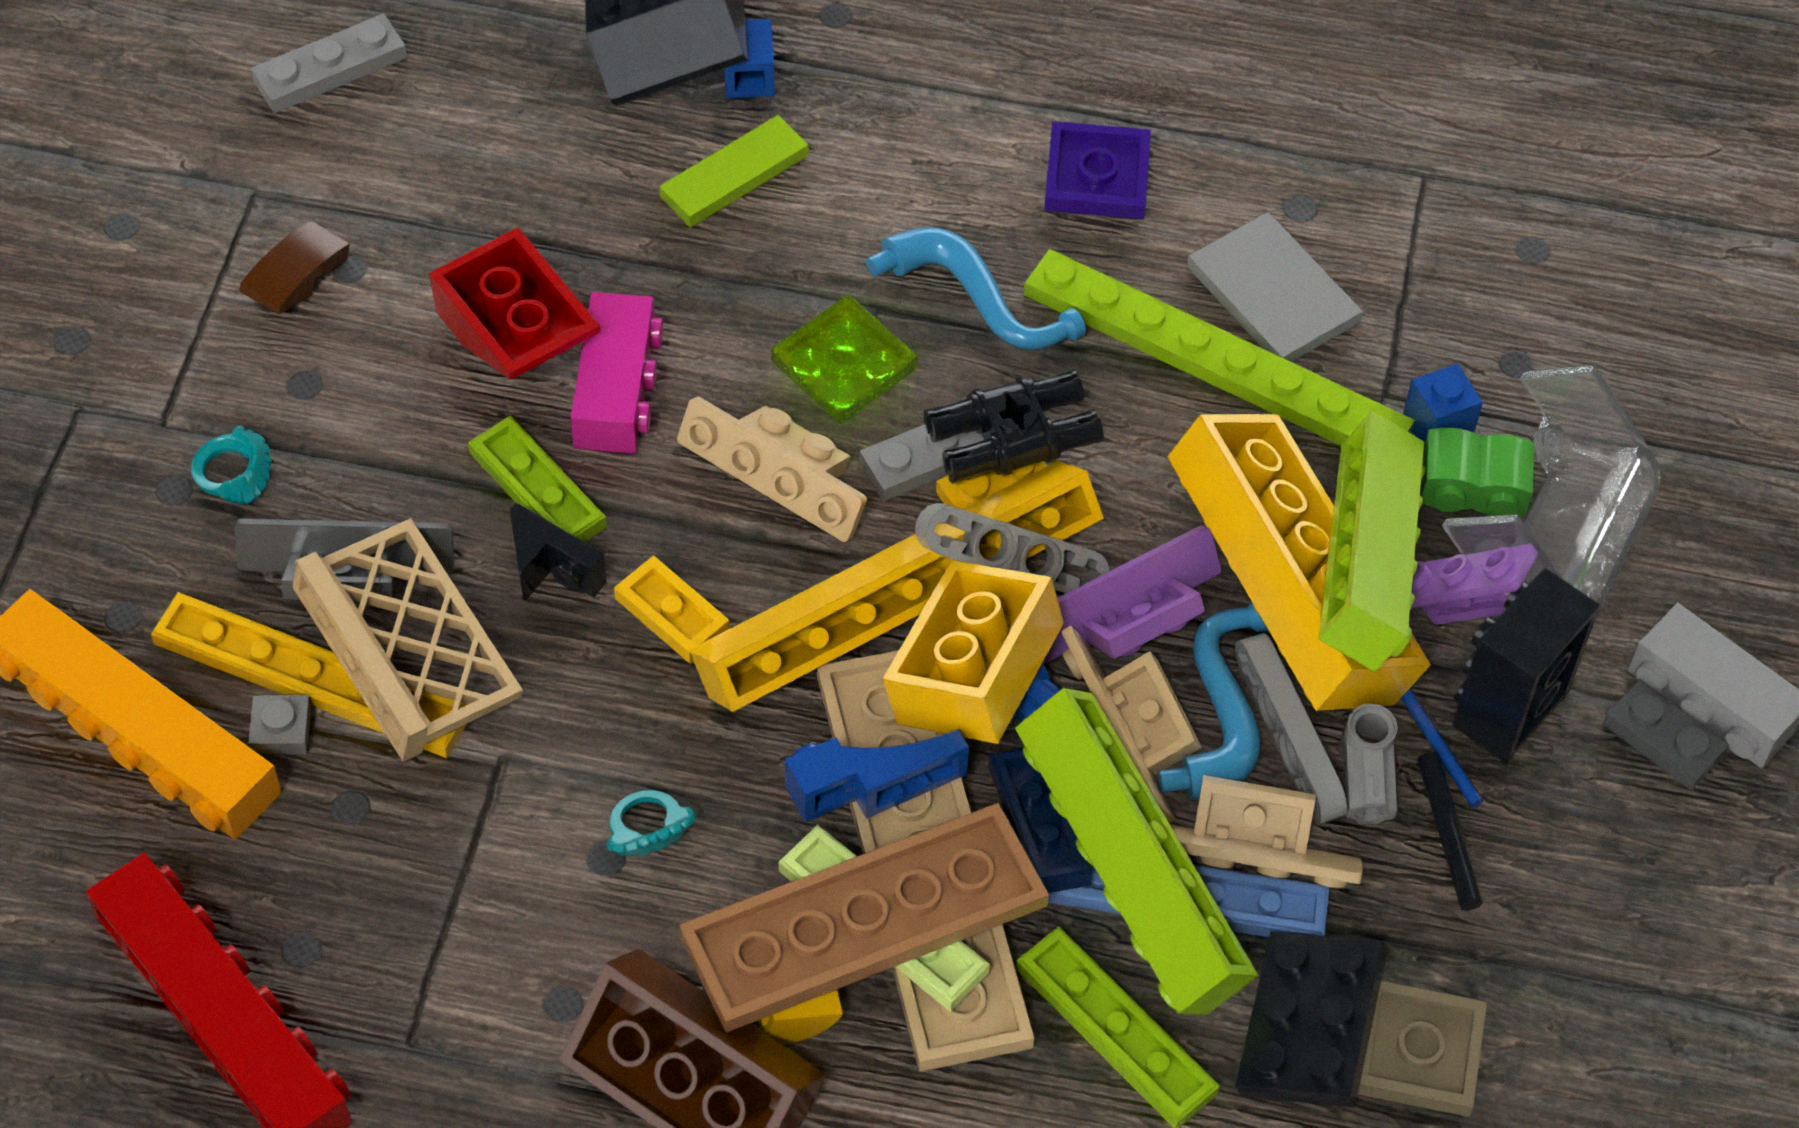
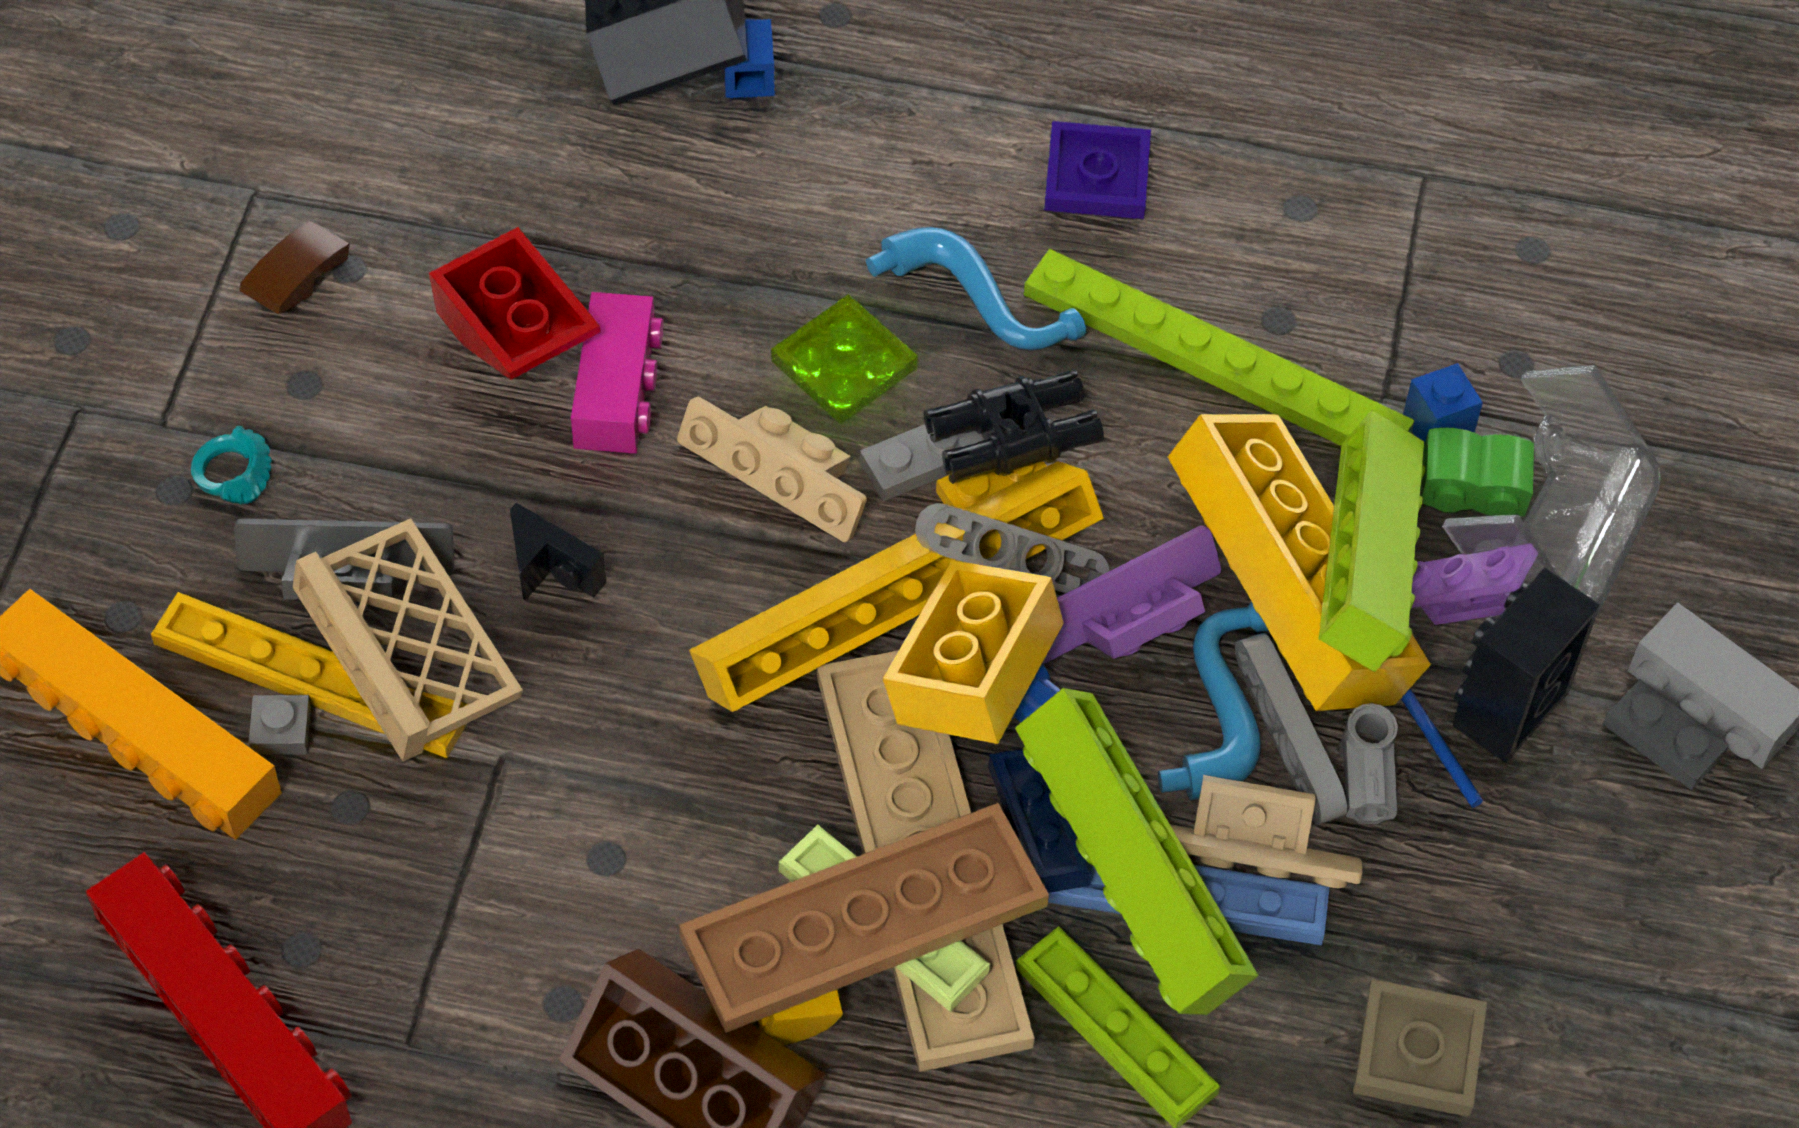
light grey plate [251,13,407,113] -> none
lime tile [468,415,607,542] -> none
teal piece [606,790,697,857] -> none
yellow plate [614,555,730,664] -> none
lime tile [659,115,809,228] -> none
blue slope [785,729,969,823] -> none
tan bracket [1061,626,1202,824] -> none
light grey tile [1187,212,1363,362] -> none
black plate [1235,932,1387,1108] -> none
black bar [1417,752,1483,911] -> none

